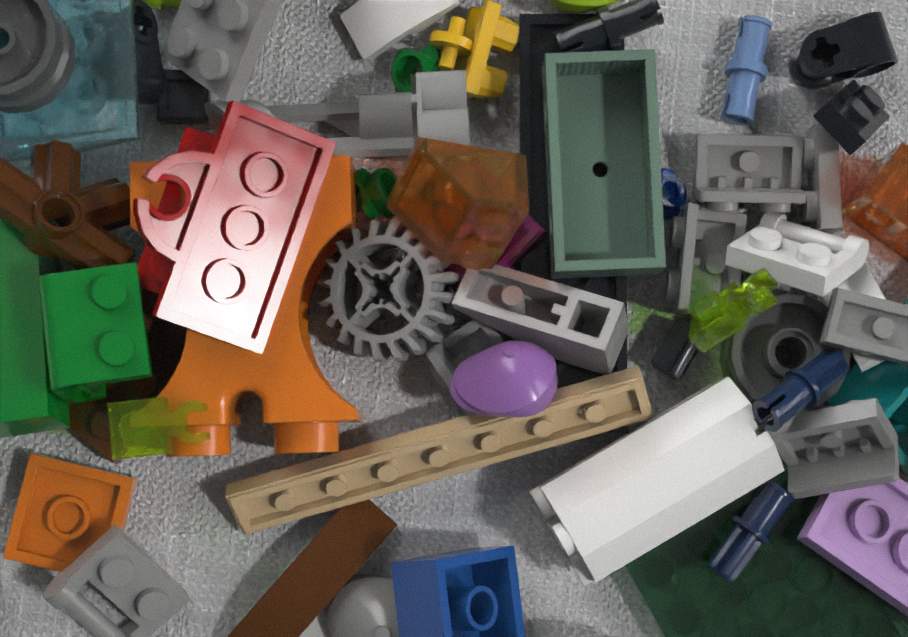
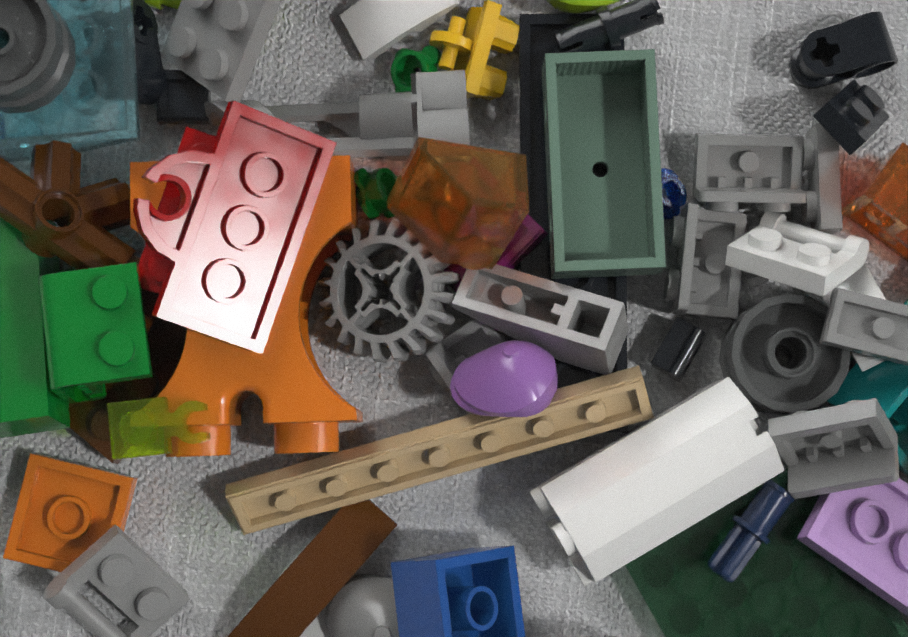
clear neon green plate [688,268,778,353] -> none
medium blue pin [720,15,772,126] -> none
dark blue axle [752,349,849,432] -> none

